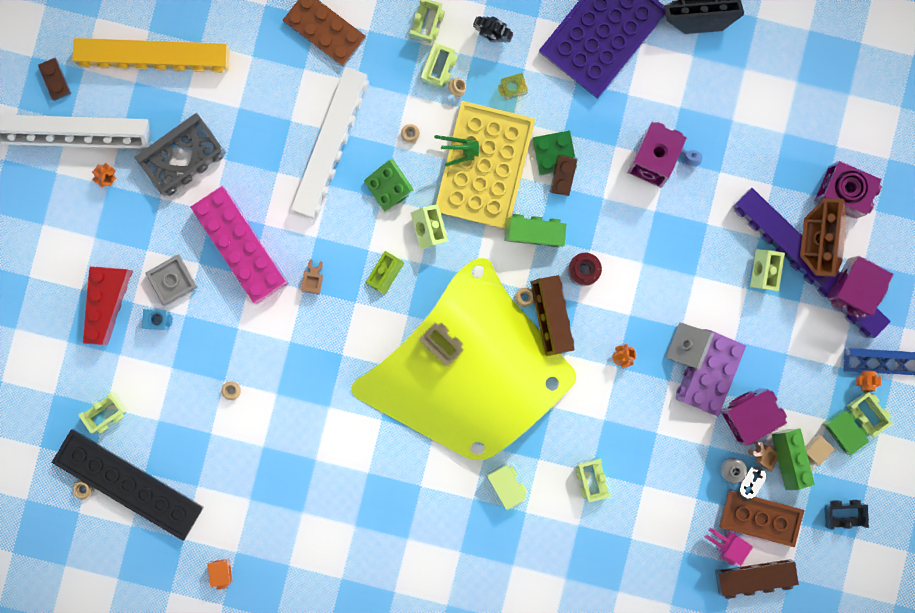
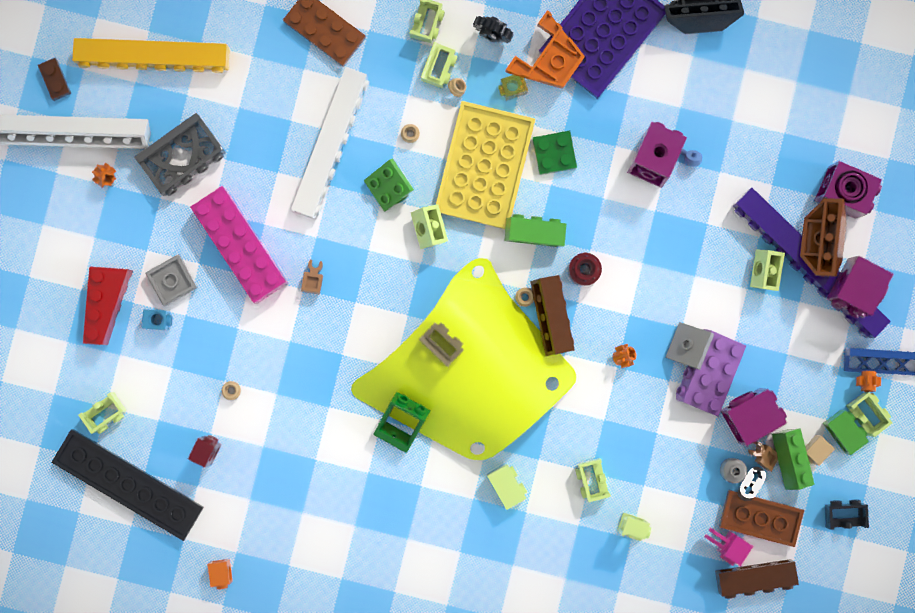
tan plate [73,480,93,499] -> none
lime slope [365,251,404,295] -> none
green plant [434,135,479,166] -> none
reddish brown plate [550,154,578,196] -> none
none -> dark red brick [187,434,222,468]
none -> green window [373,392,430,454]
none -> orange wing [505,10,585,89]
none -> yellowish green window [617,512,652,541]

